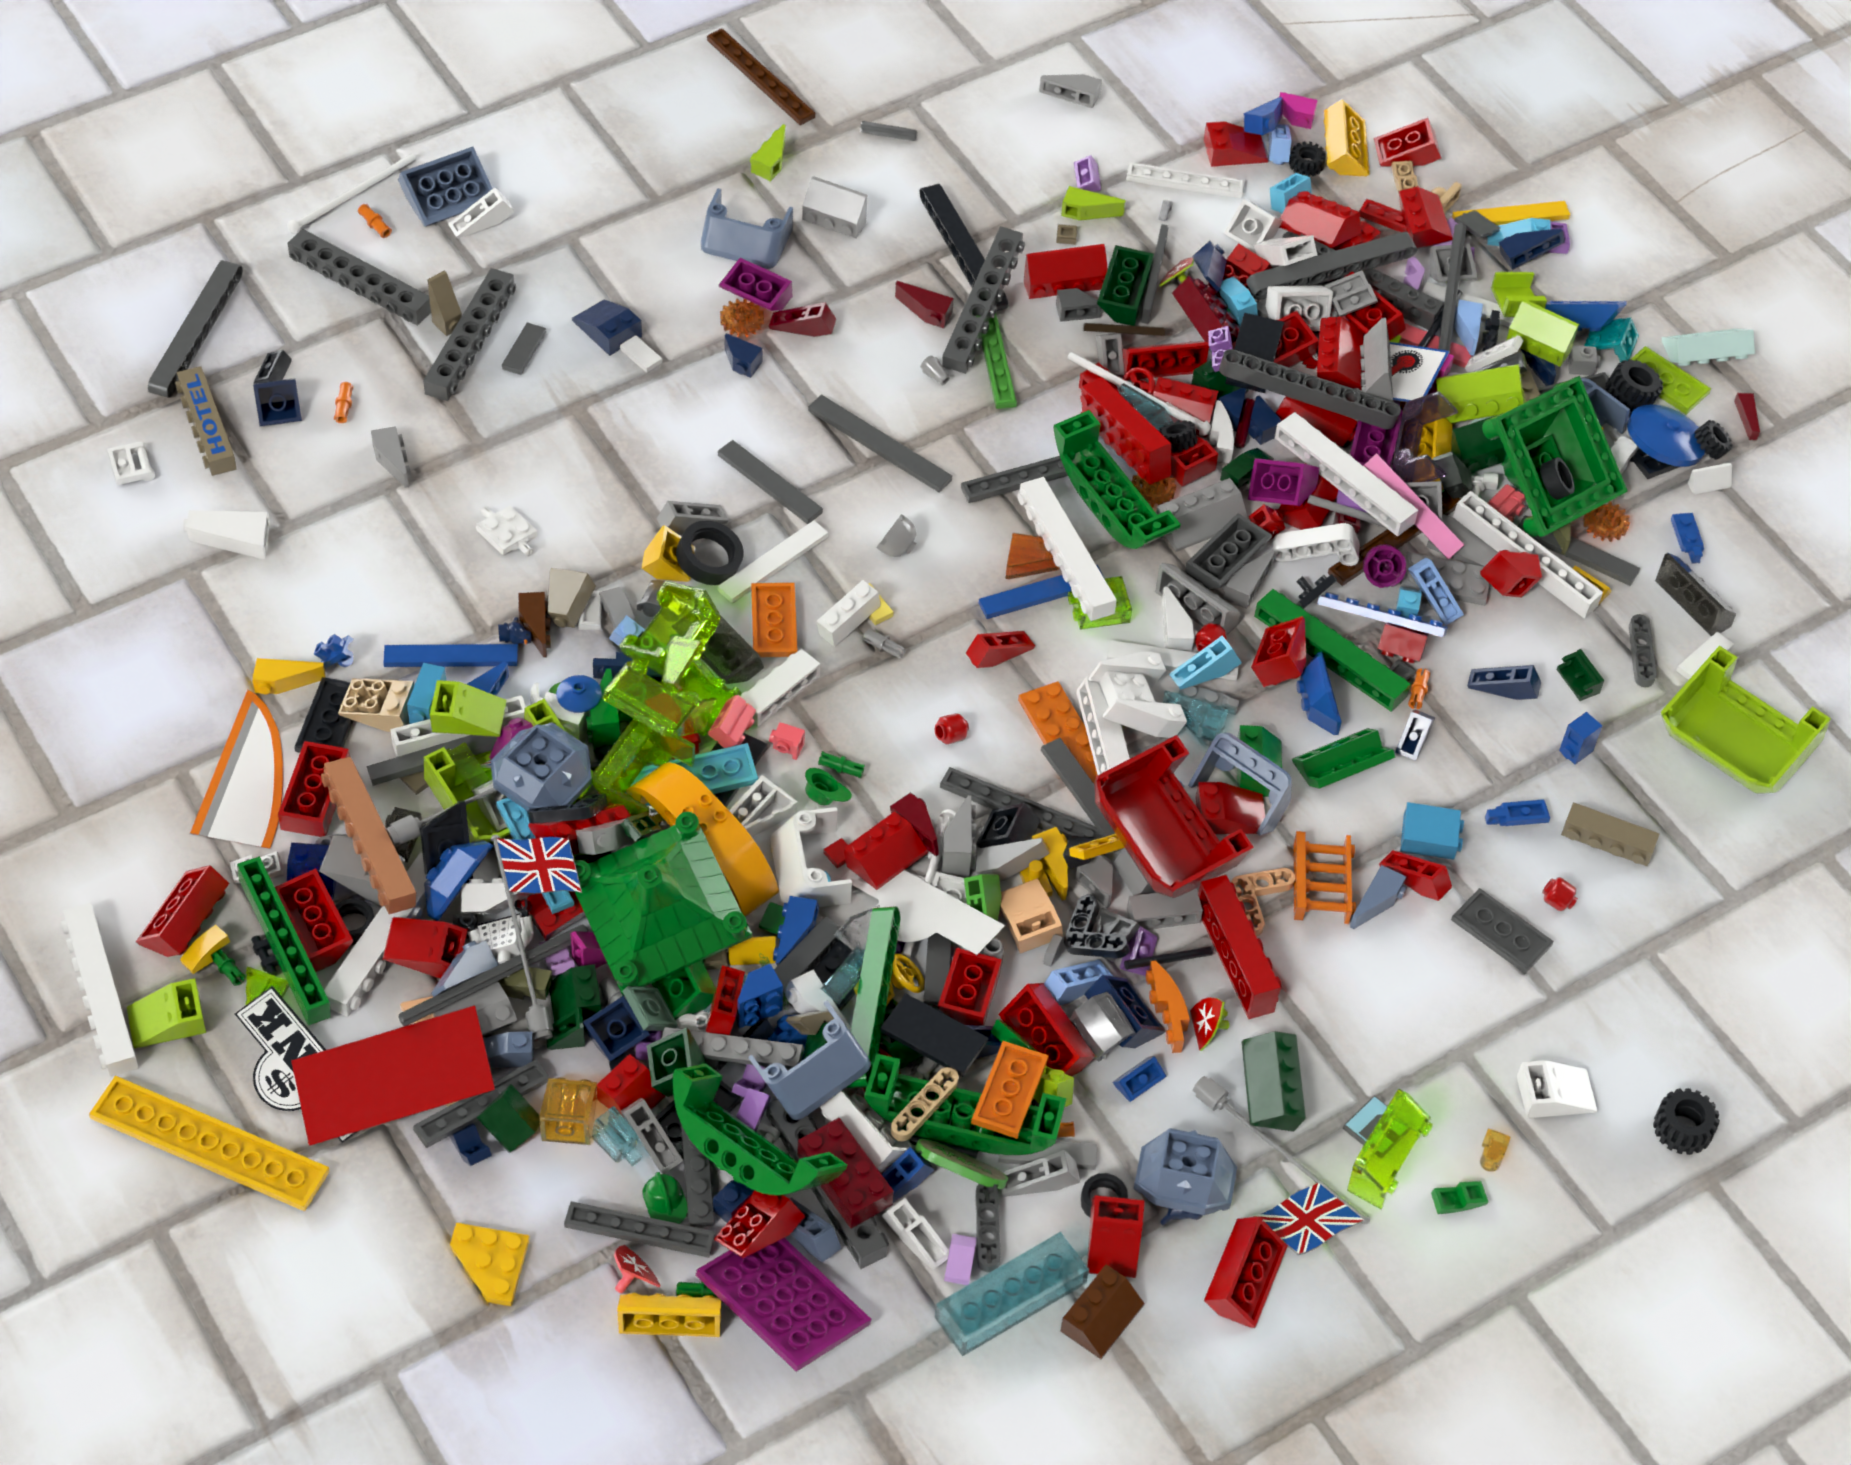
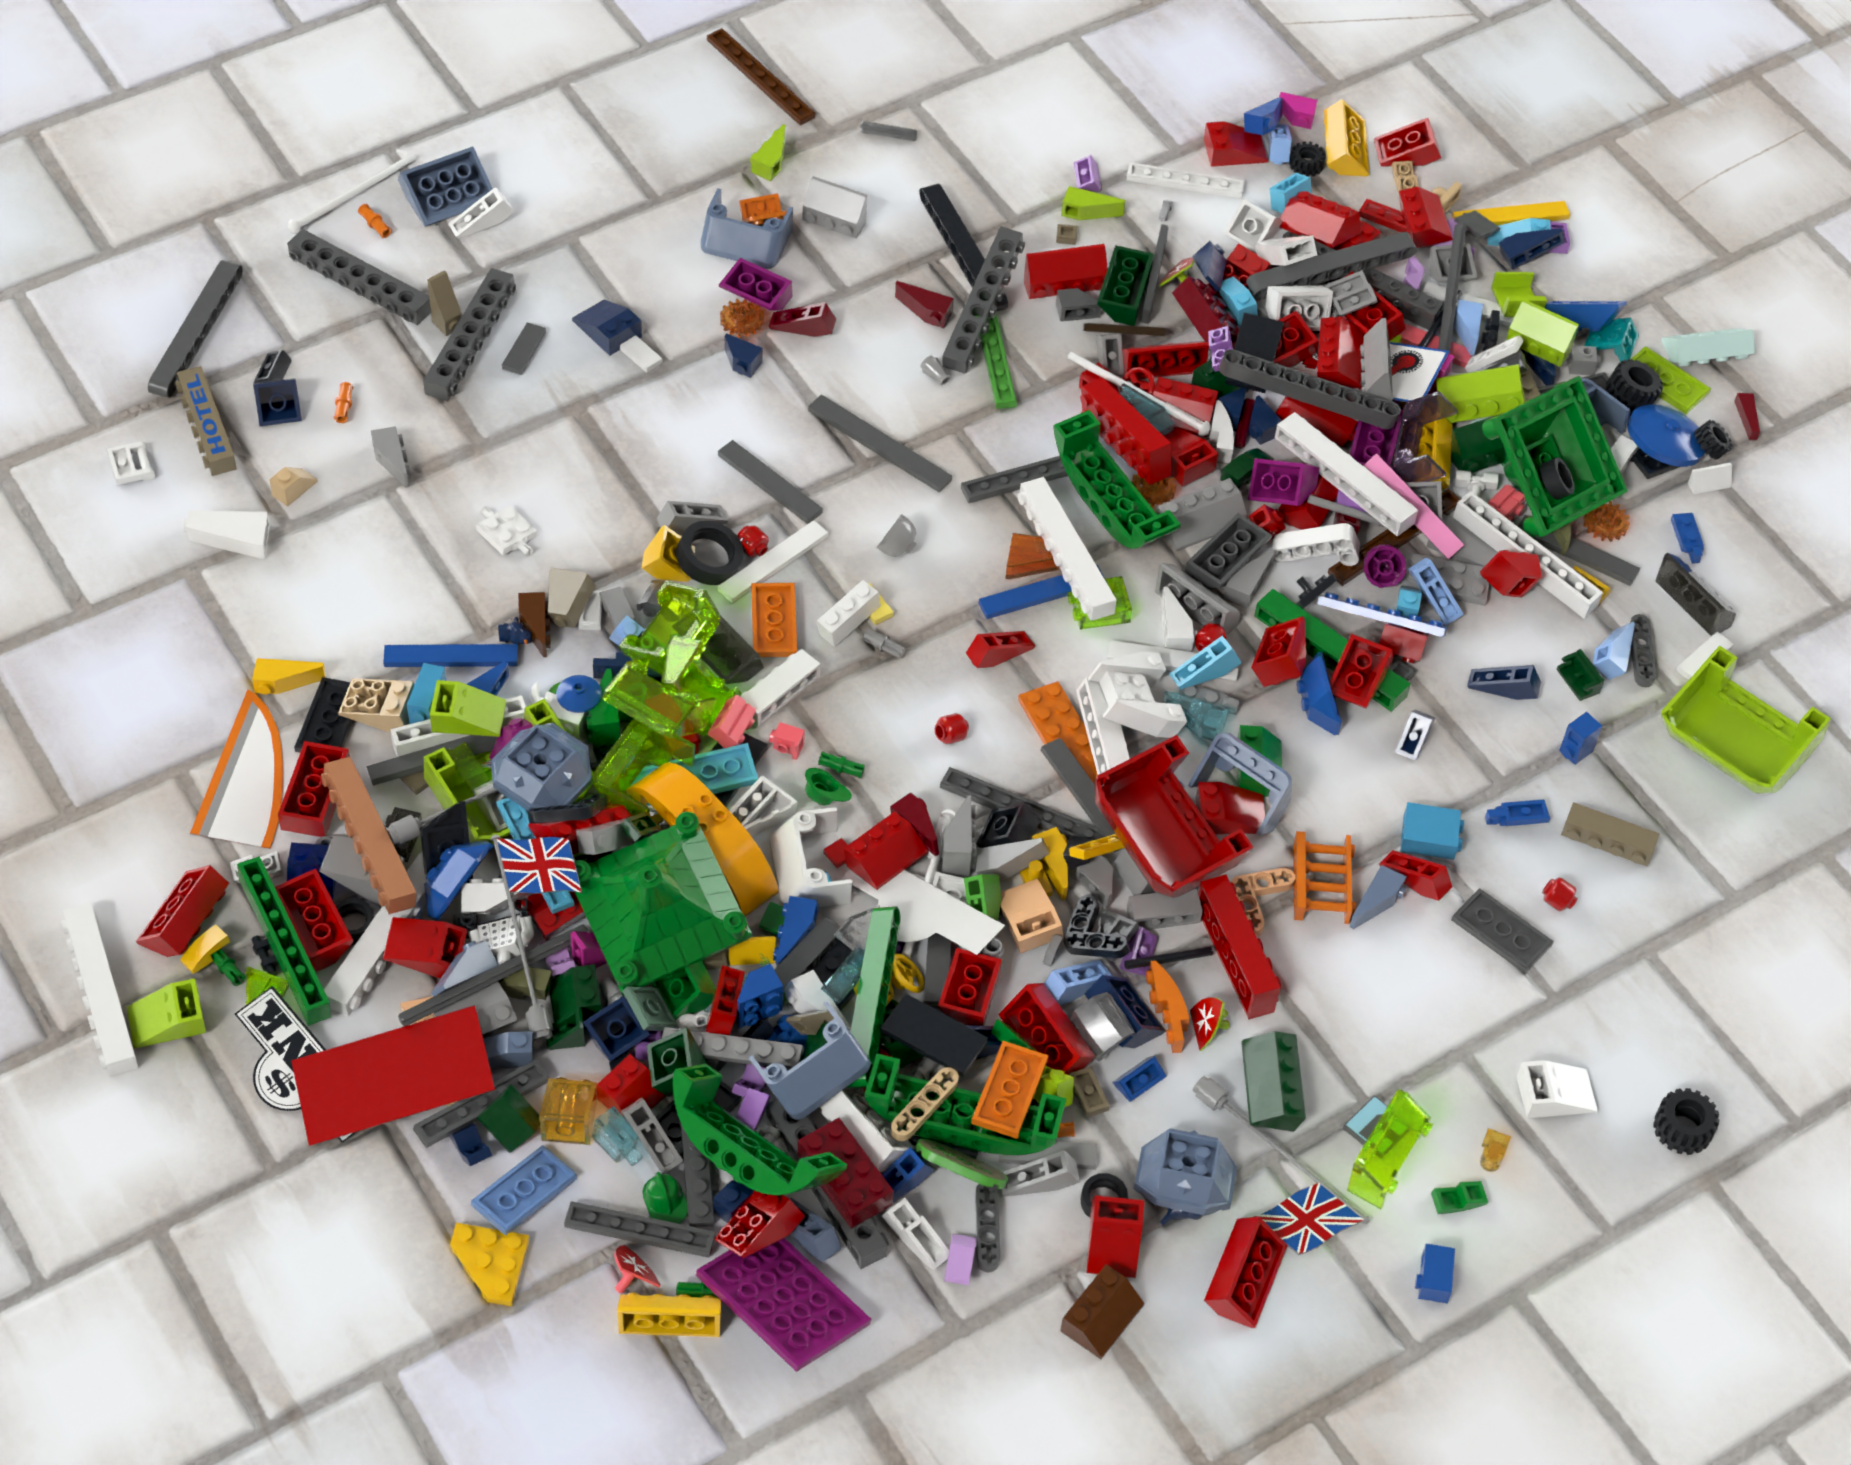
yellow plate [89,1075,330,1212] -> none
blue hips [314,634,354,669] -> none
clear light blue brick [935,1232,1089,1356] -> none
light grey slope [1039,74,1102,108] -> none
black tyre [1158,420,1198,453] -> none
green slope [1292,728,1396,789] -> none
orange pin [1408,668,1430,709] -> none
pearl dark grey slope [1433,452,1472,499] -> none
none -> tan slope [269,467,318,507]
none -> medium blue tile [471,1145,577,1236]
none -> red head [737,525,769,557]
none -> orange bracket [739,193,787,226]
none -> dark tan plate [1069,1067,1110,1118]
none -> red slope [1329,634,1393,709]
none -> blue brick [1415,1244,1455,1304]
none -> light blue slope [1593,622,1635,680]

